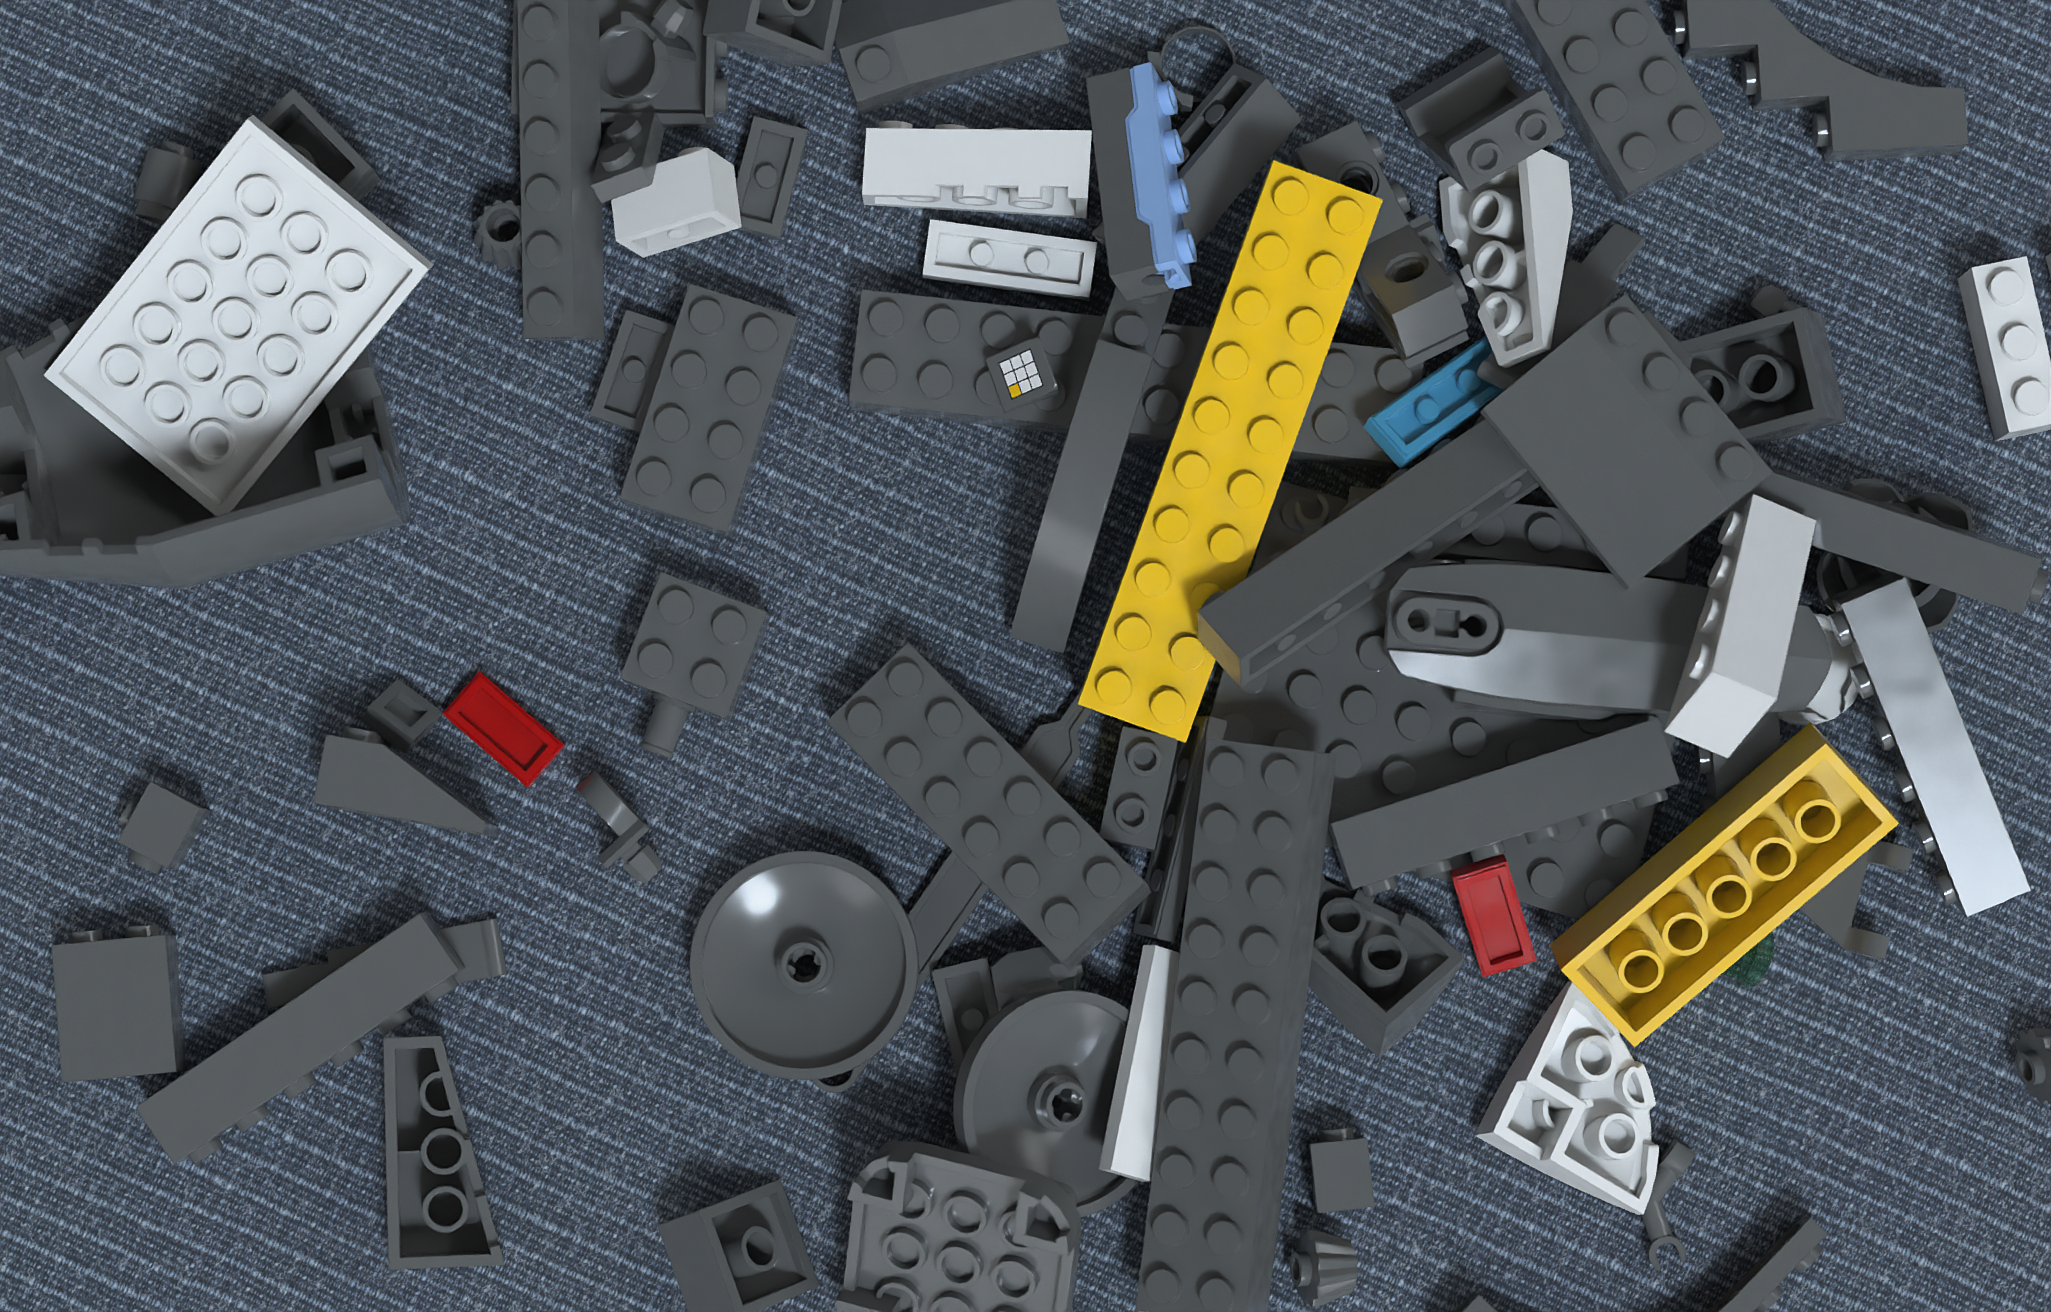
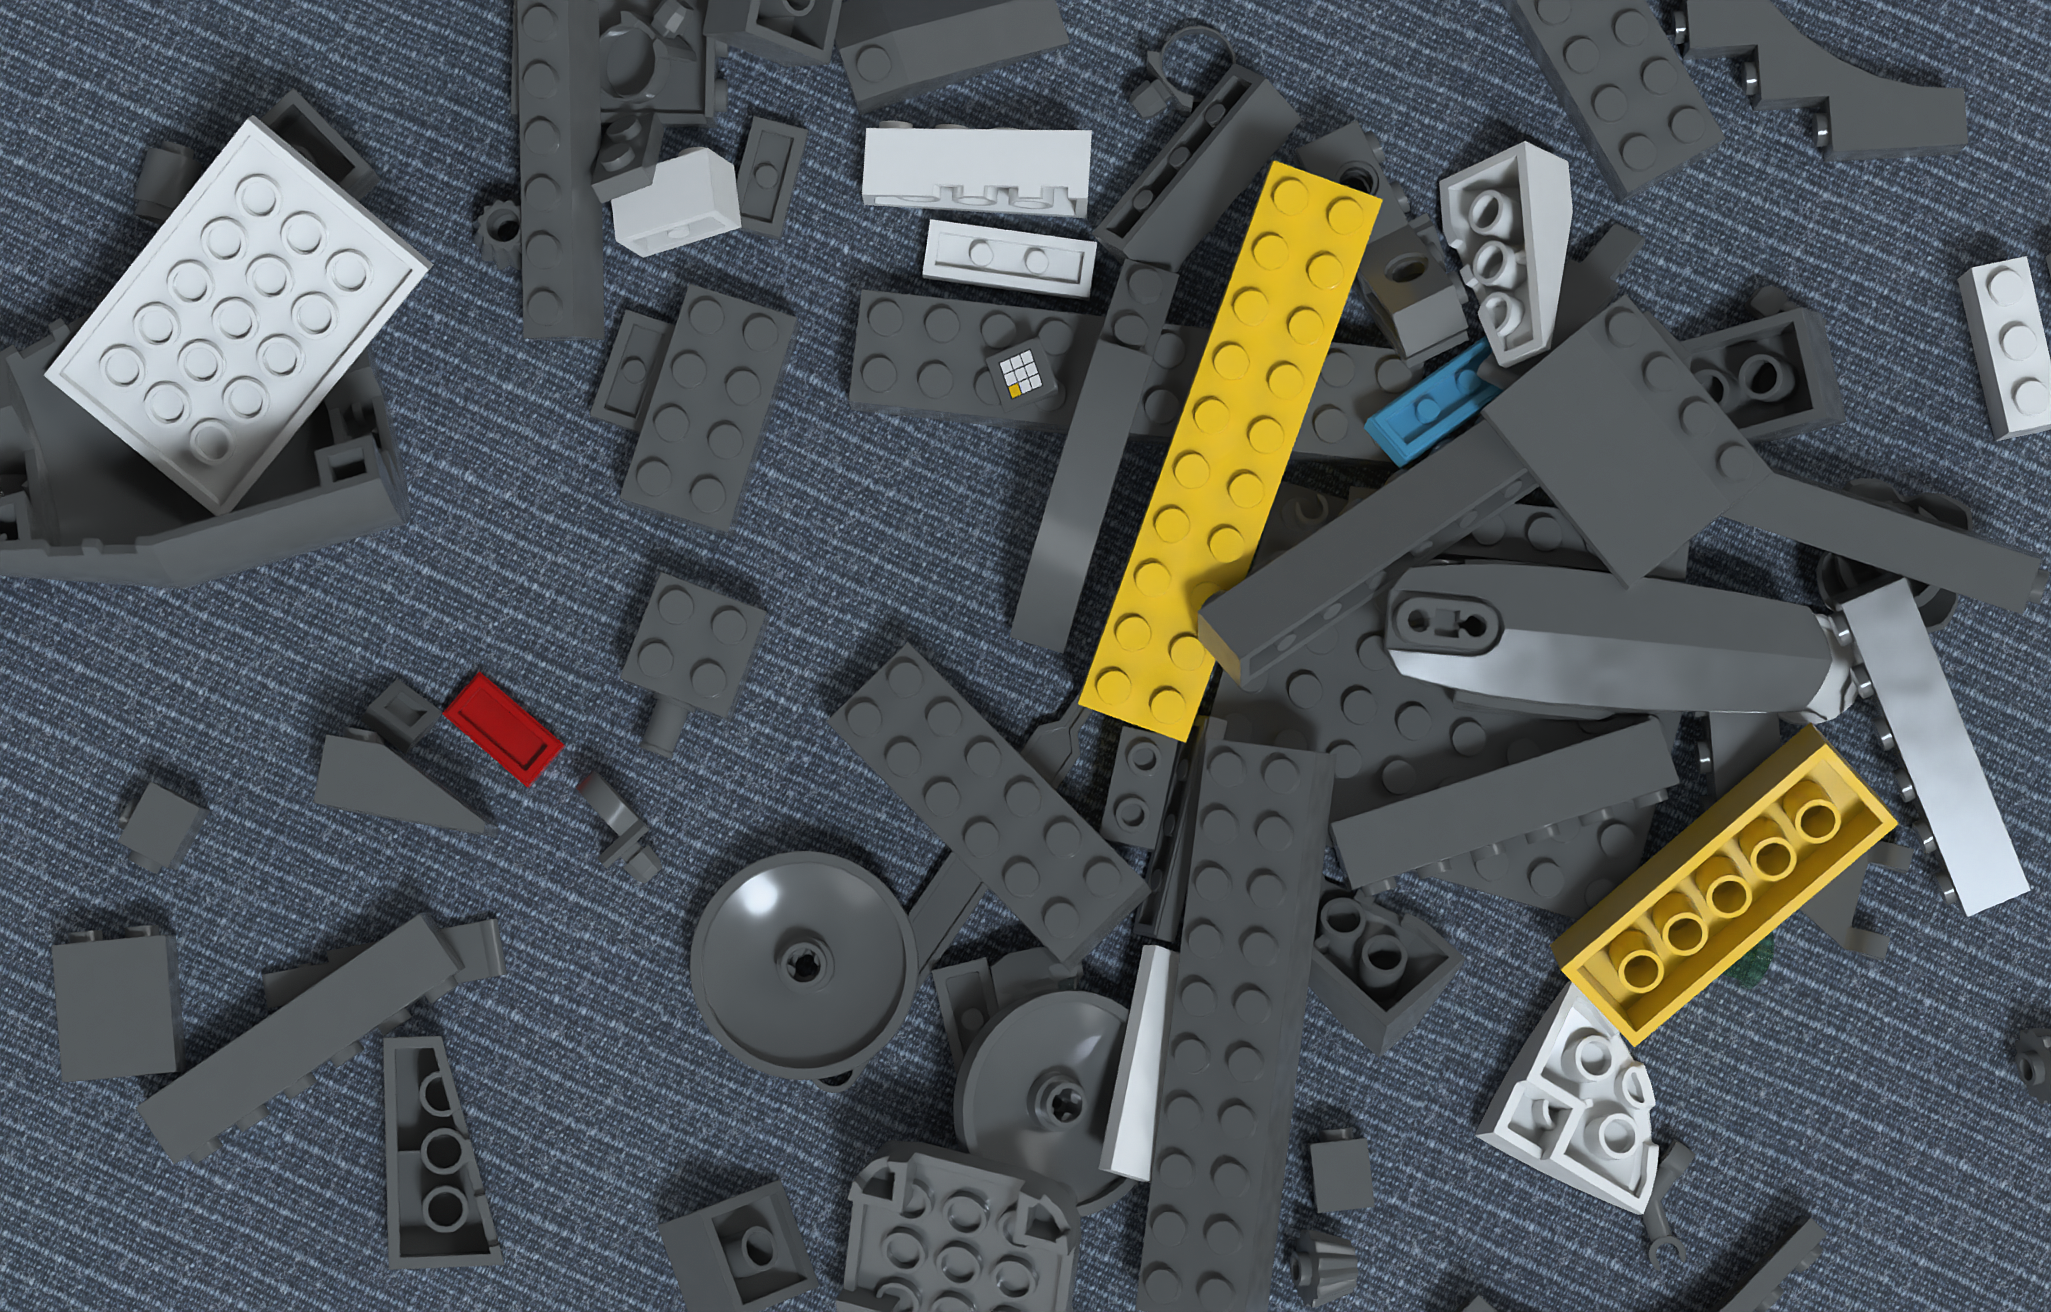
piece [1086,62,1197,301] -> none
dark grey panel [1397,46,1566,193] -> none
red tile [1450,854,1537,978] -> none
white wedge [1664,494,1816,758] -> none

